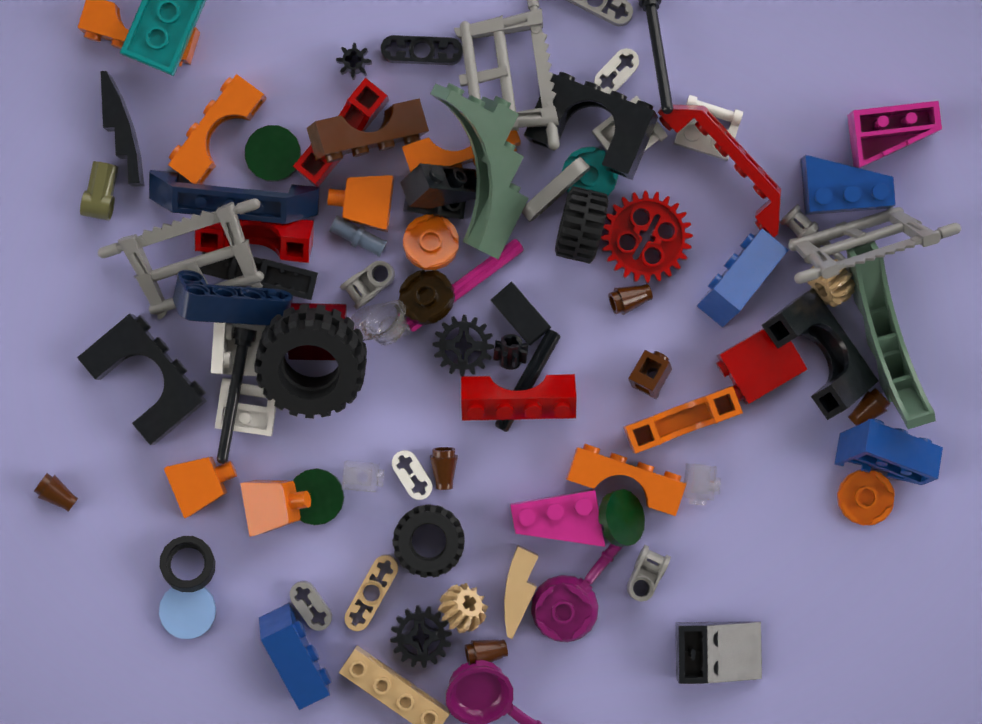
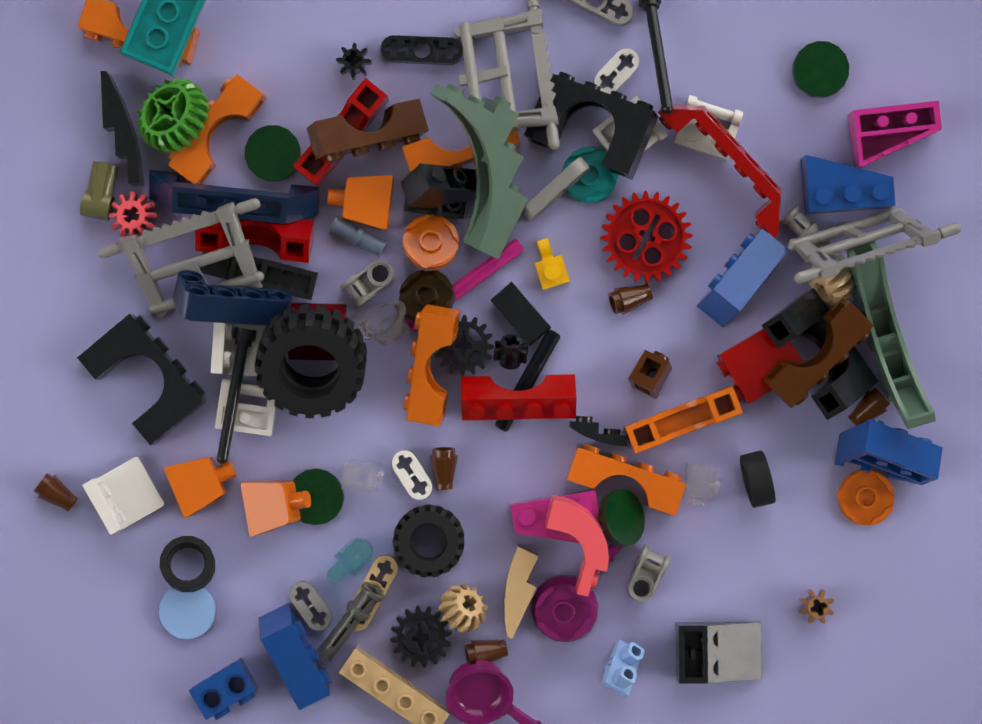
black tyre [555,186,608,264] -> none
none -> white bracket [82,457,165,535]
none -> coral gear [108,191,158,237]
none -> bright green gear [136,77,211,154]
none -> blue brick [189,658,259,720]
none -> dark grey pin [317,582,384,661]
none -> clear light blue arm [327,538,373,583]
none -> orange arch [403,304,460,427]
none -> yellow plate [534,238,570,290]
none -> coral arch [545,494,609,597]
none -> black slope [569,416,627,447]
none -> light blue hips [601,639,645,698]
none -> black tyre [740,450,776,508]
none -> reddish brown arch [761,298,874,408]
none -> dark green tile [792,41,849,98]
none -> medium nougat gear [799,589,834,624]

